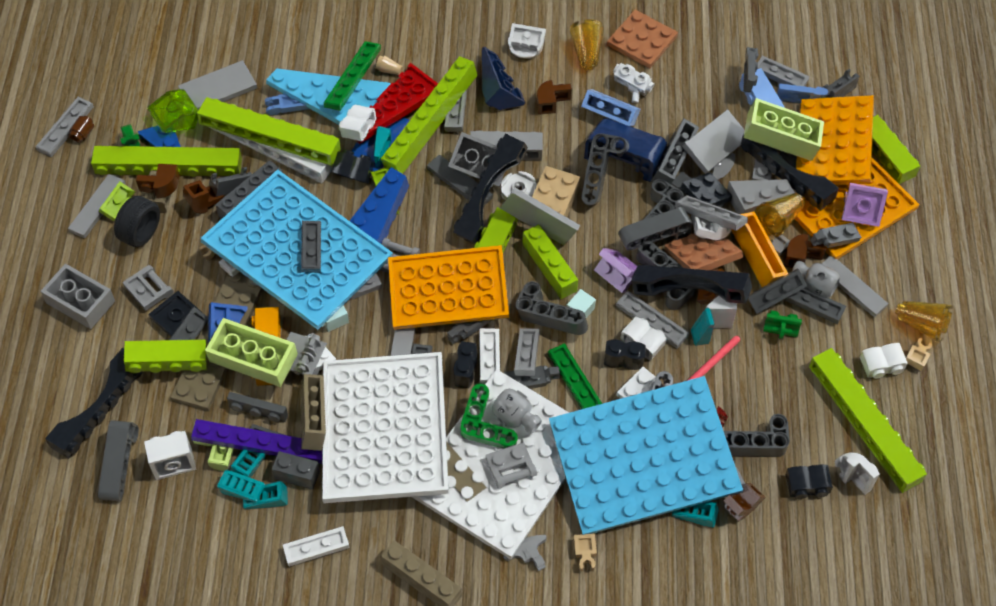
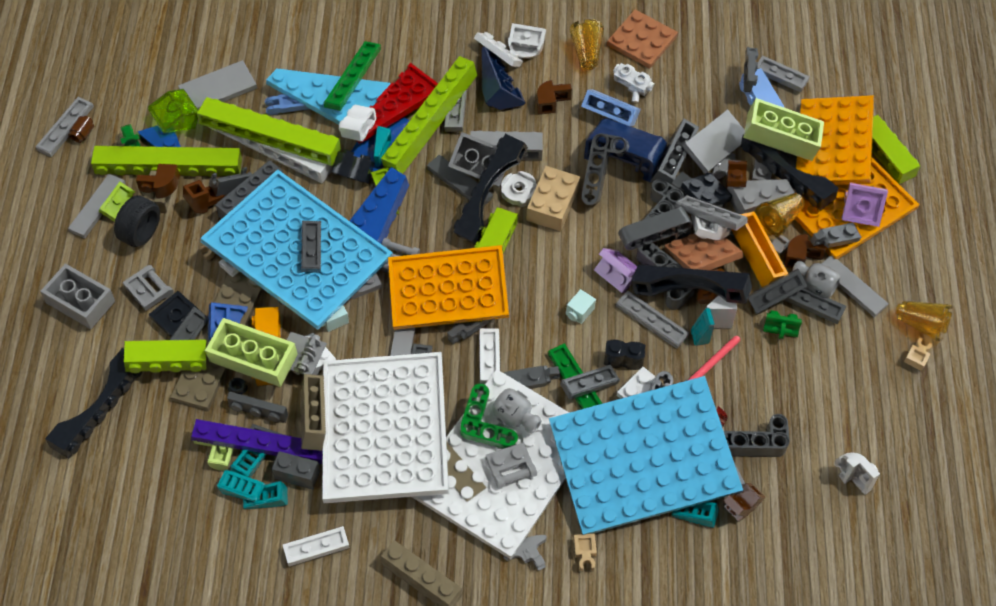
dark grey beam [98,420,139,502] -> none
white brick [144,431,197,480] -> none
tan cone [375,56,403,75] -> none
black brick [454,341,477,388] -> none
light grey tile [500,188,580,245] -> none
light grey plate [514,328,540,376] -> none
dark grey beam [515,281,588,335] -> none
lime brick [522,224,578,299] -> none
white brick [620,316,667,360] -> none
medium blue hinge [777,83,828,103] -> none
black brick [785,464,833,499] -> none
lime brick [809,348,927,493] -> none
dark grey hinge [822,69,860,98] -> none
white brick [860,343,908,379] -> none
none -> black plate [228,377,248,395]
none -> white plate [474,32,523,67]
none -> dark grey tile [560,365,620,400]
none -> reddish brown brick [726,160,747,187]

